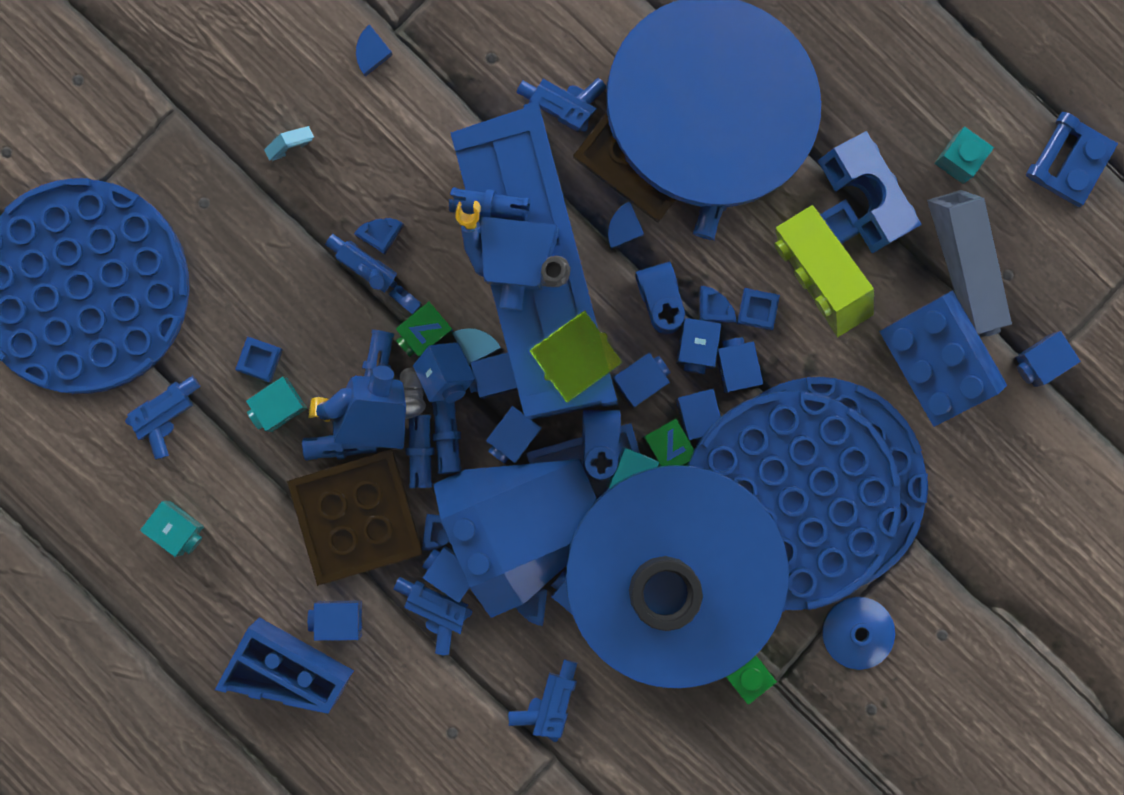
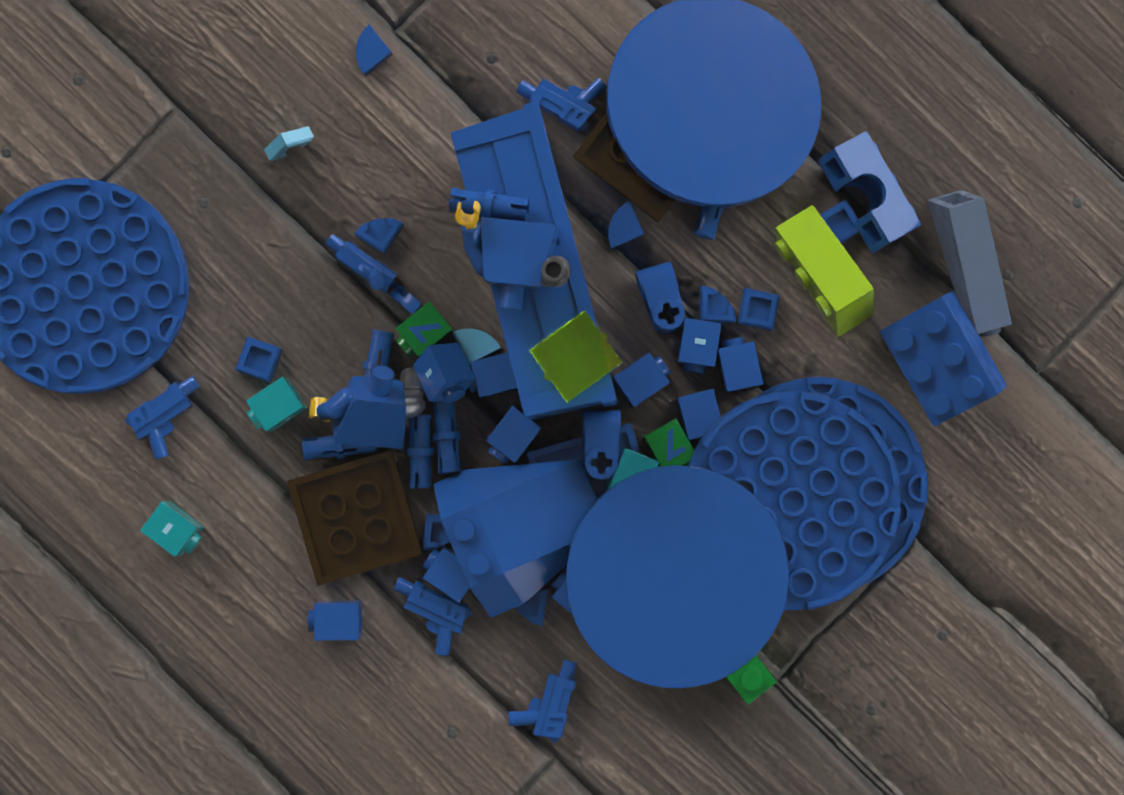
blue wedge [215,617,354,714] -> none
black tyre [629,556,703,631] -> none
blue dish [822,597,895,670] -> none
teal brick [934,126,994,184] -> none
blue brick [1015,331,1081,387] -> none
blue plate [1026,112,1118,207] -> none

